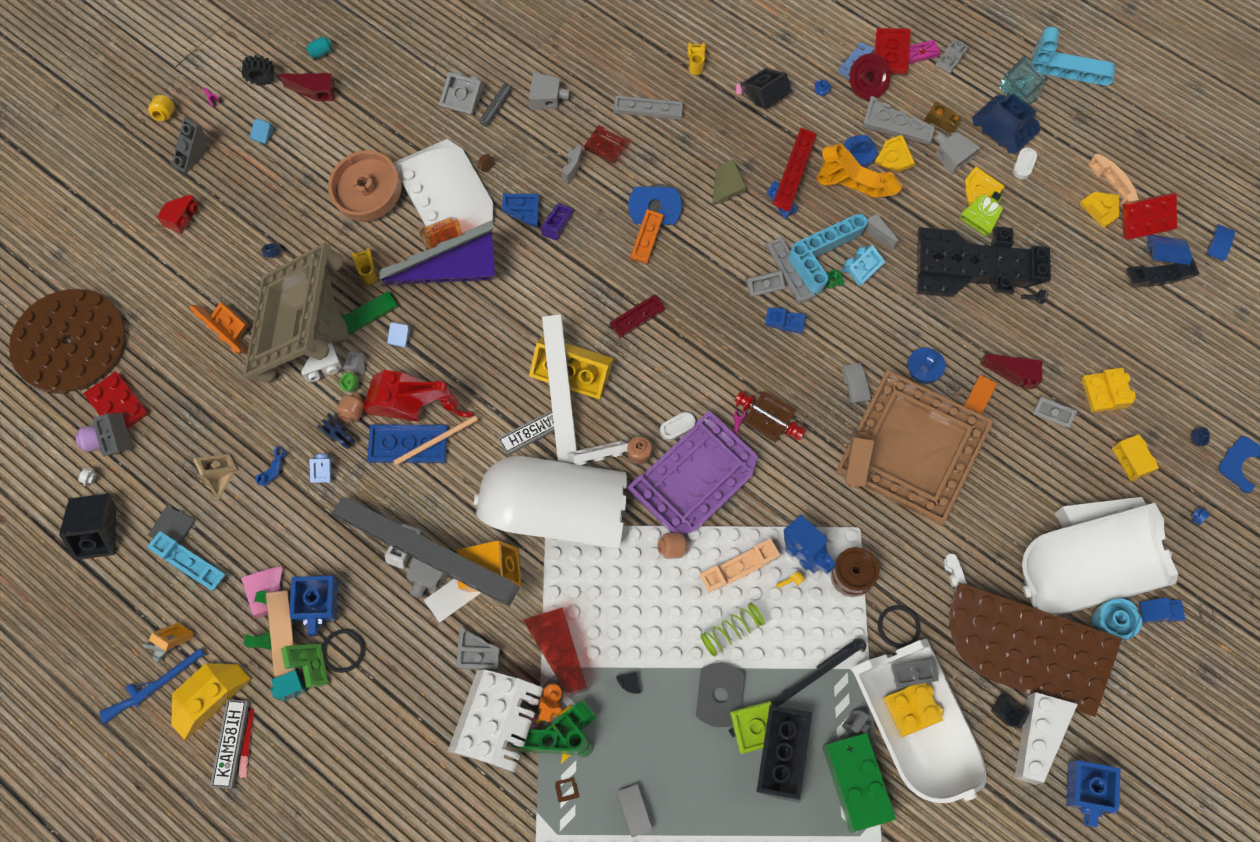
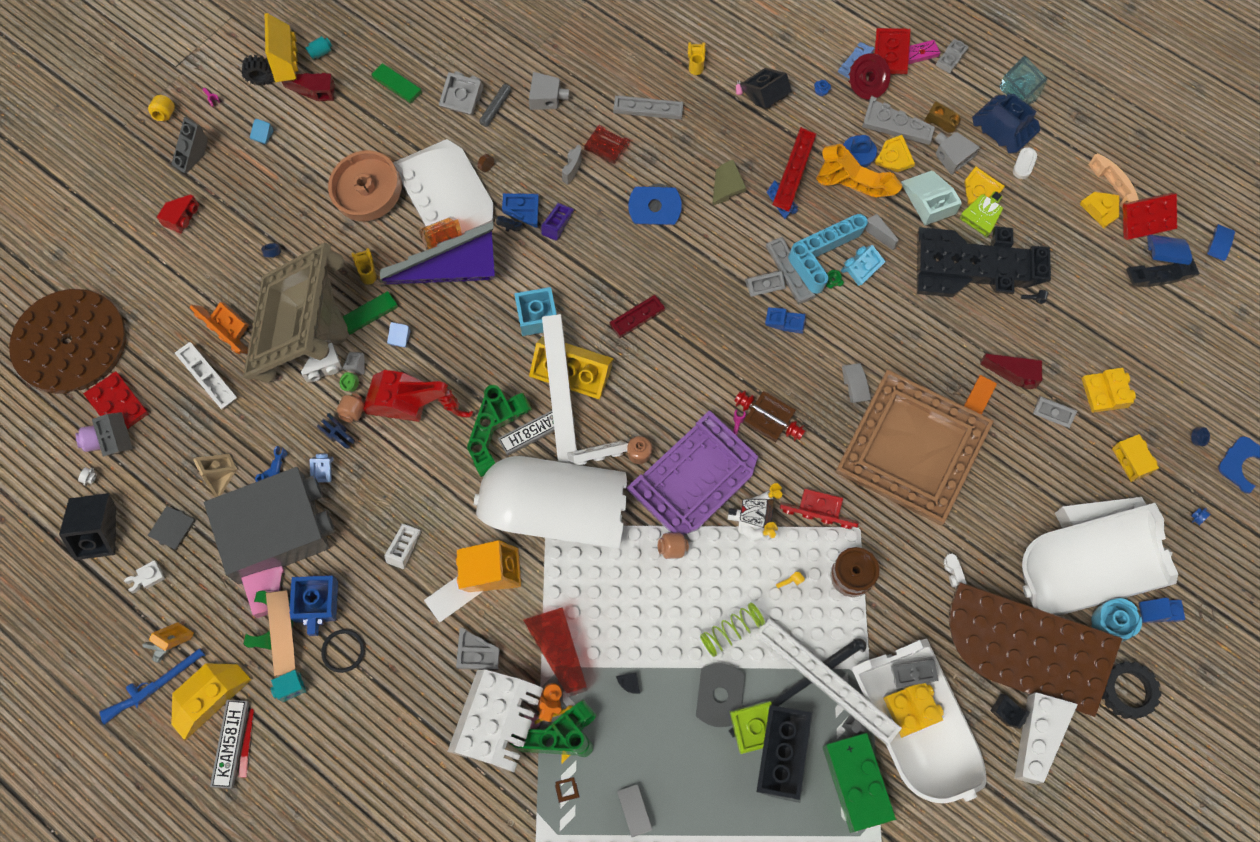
medium azure slope [147,531,226,591] -> none
bright green plate [281,644,329,688] -> none
dark grey beam [331,496,520,606] -> none
blue tile [367,424,448,463] -> none
light nougat axle [393,416,478,465] -> none
light grey torso [407,558,448,599] -> none
orange tile [630,209,664,264] -> none
white tile [660,412,695,441] -> none
light nougat slope [699,538,781,593] -> none
blue hinge [783,515,836,574] -> none
medium nougat slope [845,430,874,488] -> none
black tyre [878,605,921,648] -> none
blue tile [907,347,946,384] -> none
medium azure beam [1030,27,1115,85] -> none
blue hinge [1066,760,1121,827] -> none
none -> white plate [124,560,165,593]
none -> white slope [175,342,237,410]
none -> dark grey brick [204,467,335,585]
none -> yellow slope [264,13,299,82]
none -> green tile [371,63,422,104]
none -> green connector [467,385,532,477]
none -> black piece [496,216,522,232]
none -> medium azure brick [514,287,557,336]
none -> torso [728,483,783,541]
none -> white tile [756,618,902,746]
none -> red bracket [780,488,858,529]
none -> light aqua slope [901,170,962,225]
none -> black tyre [1102,661,1161,719]

